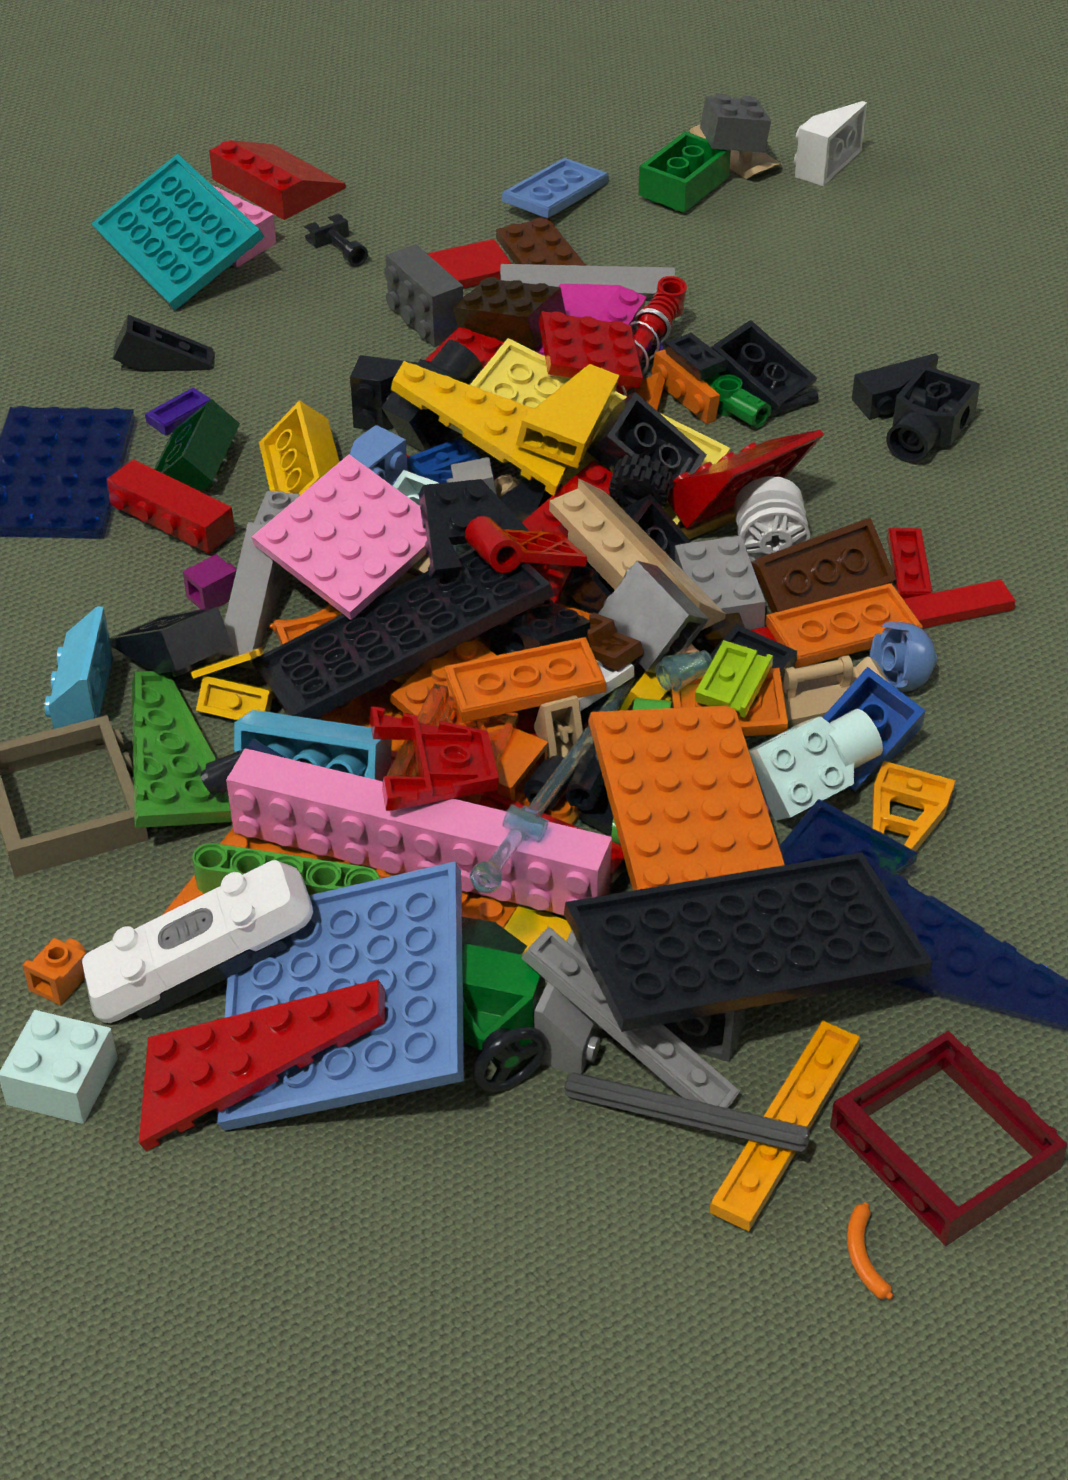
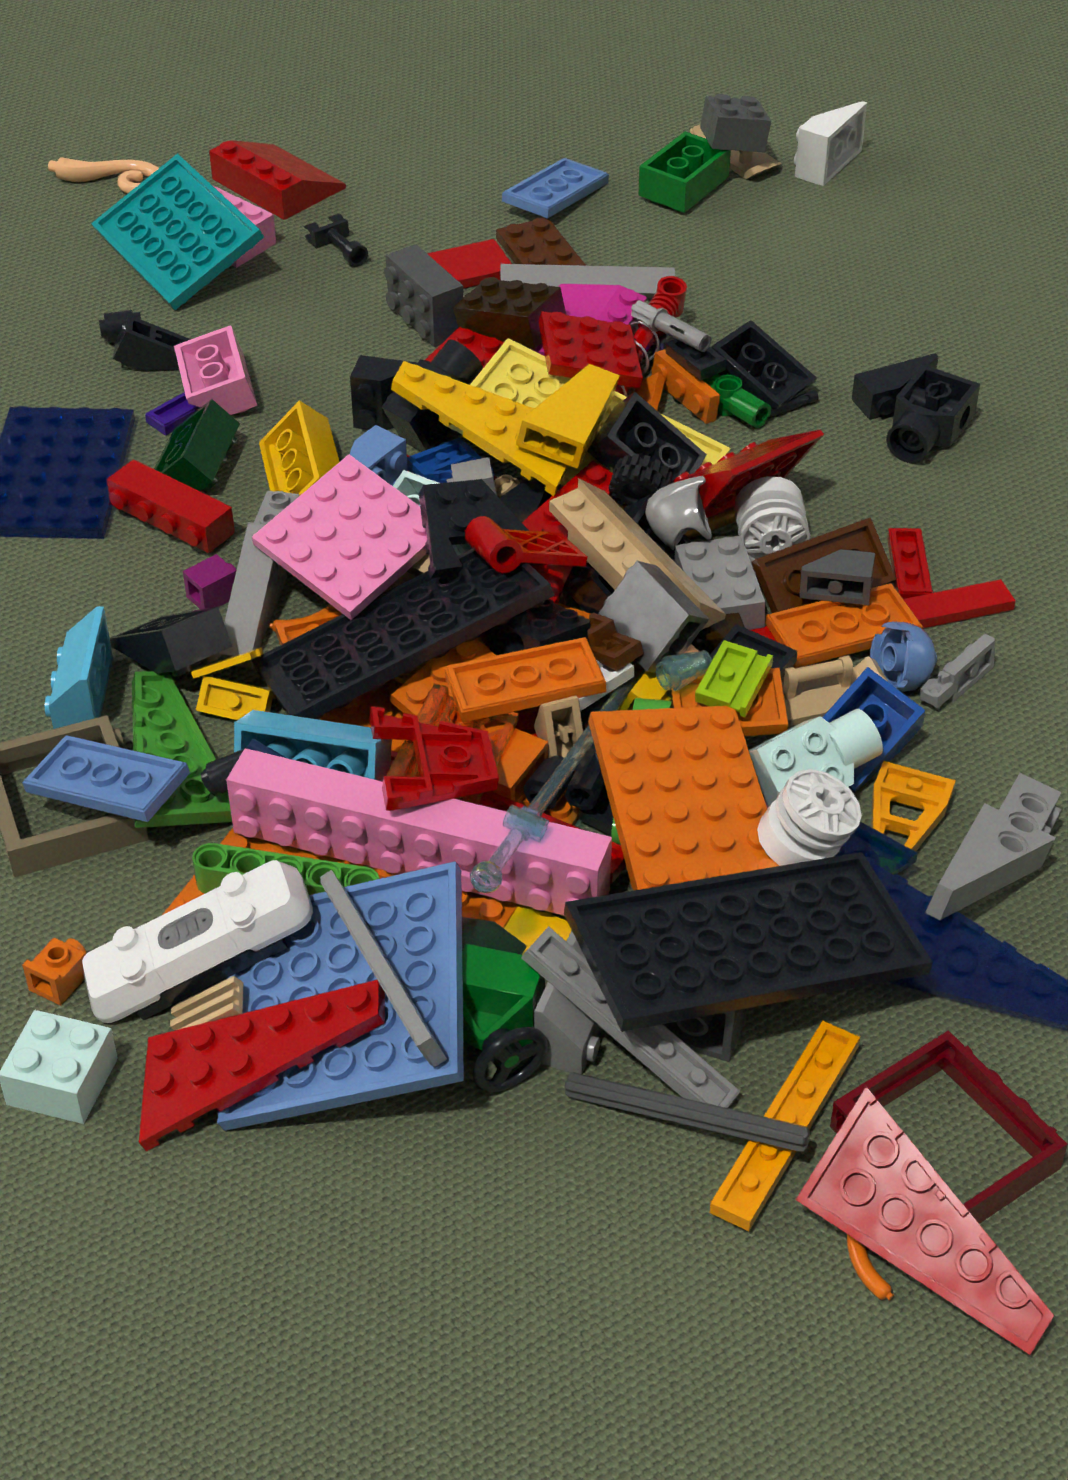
none -> medium blue tile [22,735,190,822]
none -> light nougat plant [48,157,159,194]
none -> black brick [99,310,141,343]
none -> tan tile [170,976,244,1030]
none -> bright pink slope [174,325,257,415]
none -> light grey tile [320,870,447,1067]
none -> light grey axle [631,300,712,352]
none -> light grey piece [645,476,712,550]
none -> white wheel [757,769,862,866]
none -> wing [796,1087,1055,1355]
none -> dark grey slope [800,549,875,605]
none -> light grey hinge [920,634,995,708]
none -> light grey brick [925,773,1062,920]

